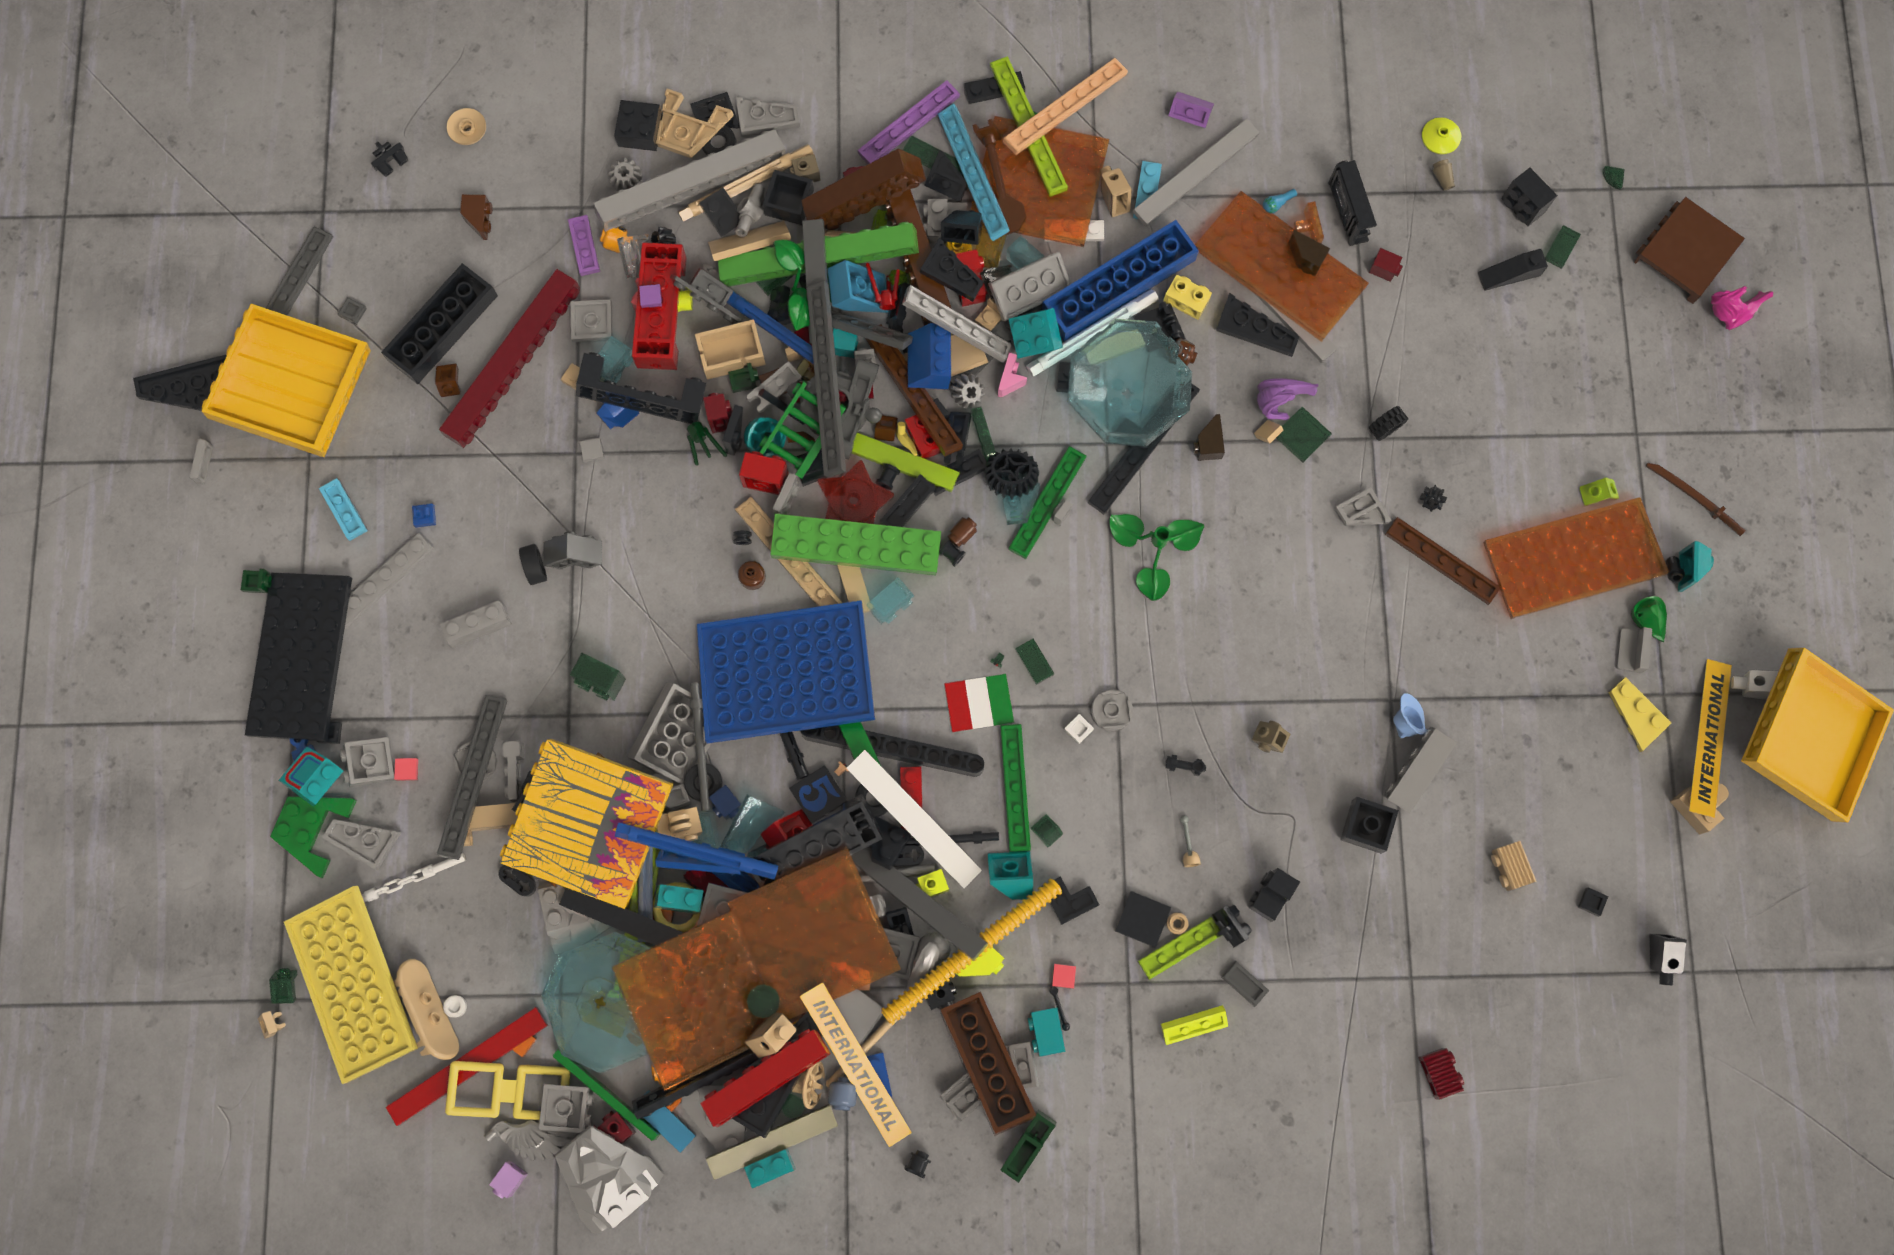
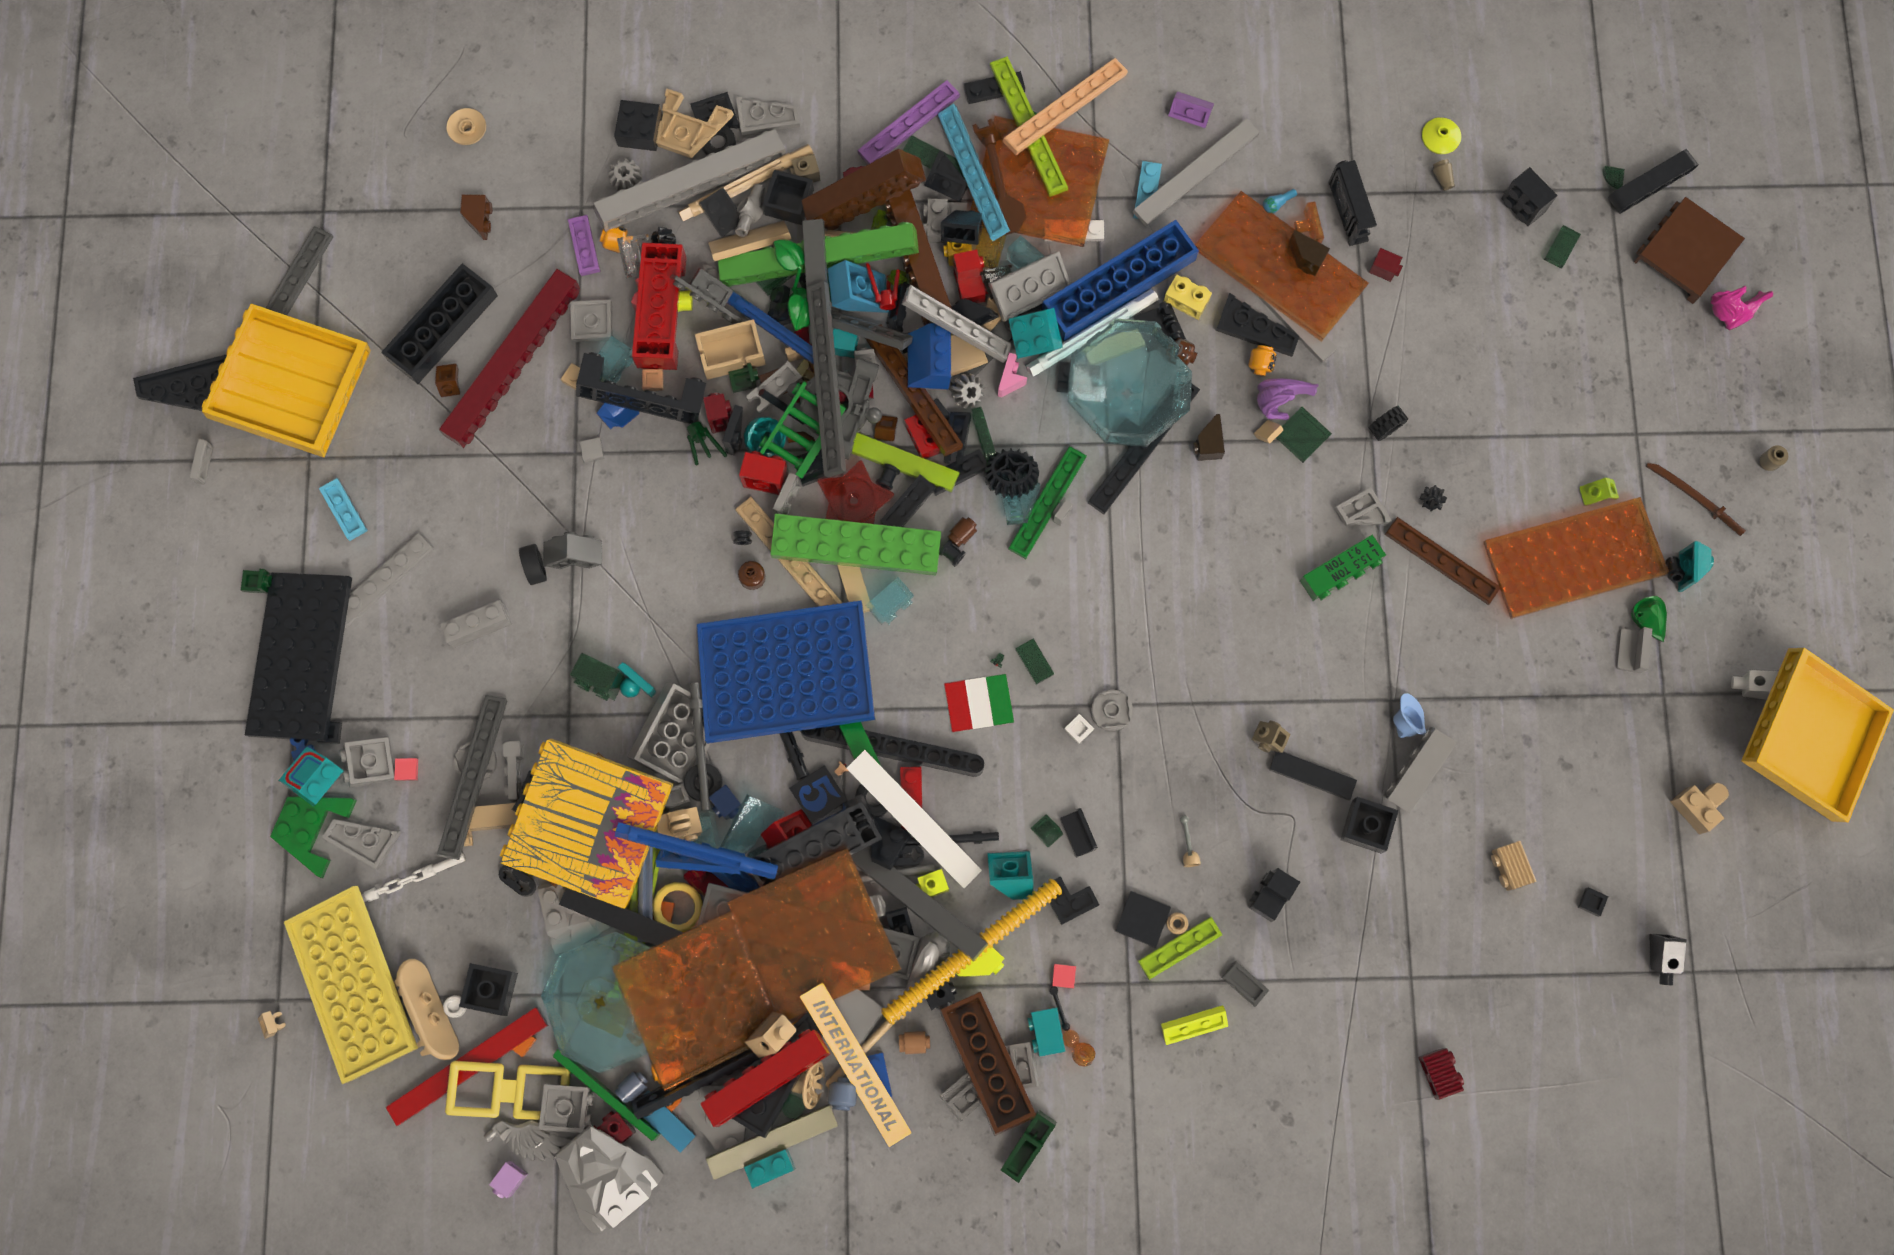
clear green bracket [269,968,298,1004] -> none
dark grey tile [338,297,367,325] -> none
black hips [371,141,408,177] -> none
blue tile [412,503,436,528] -> none
medium lavender tile [639,284,662,308] -> none
teal brick [654,884,703,914] -> none
clear green plate [747,984,780,1018] -> none
light yellow bar [896,422,917,456] -> none
black brick [904,1150,931,1178] -> none
black wing [920,237,984,302] -> none
green tile [1000,724,1031,852] -> none
tan torso [1100,166,1132,218] -> none
green plant [1109,514,1204,601] -> none
black bar [1165,755,1206,776] -> none
black hips [1212,905,1252,948] -> none
black slope [1478,249,1548,291] -> none
light yellow wing [1608,677,1671,752] -> none
yellow sticker [1689,659,1732,818] -> none
none -> black brick [459,963,518,1016]
none -> sand blue brick [615,1071,648,1104]
none -> teal tile [617,662,656,698]
none -> light nougat tile [642,369,663,391]
none -> medium nougat brick [899,1031,930,1054]
none -> black slope [951,299,999,326]
none -> black panel [1060,808,1098,858]
none -> clear orange plate [1063,1030,1096,1067]
none -> light orange head [1248,345,1277,376]
none -> black tile [1269,752,1357,801]
none -> green brick [1300,534,1386,601]
none -> black beam [1608,149,1699,214]
none -> dark tan brick [1760,445,1788,471]

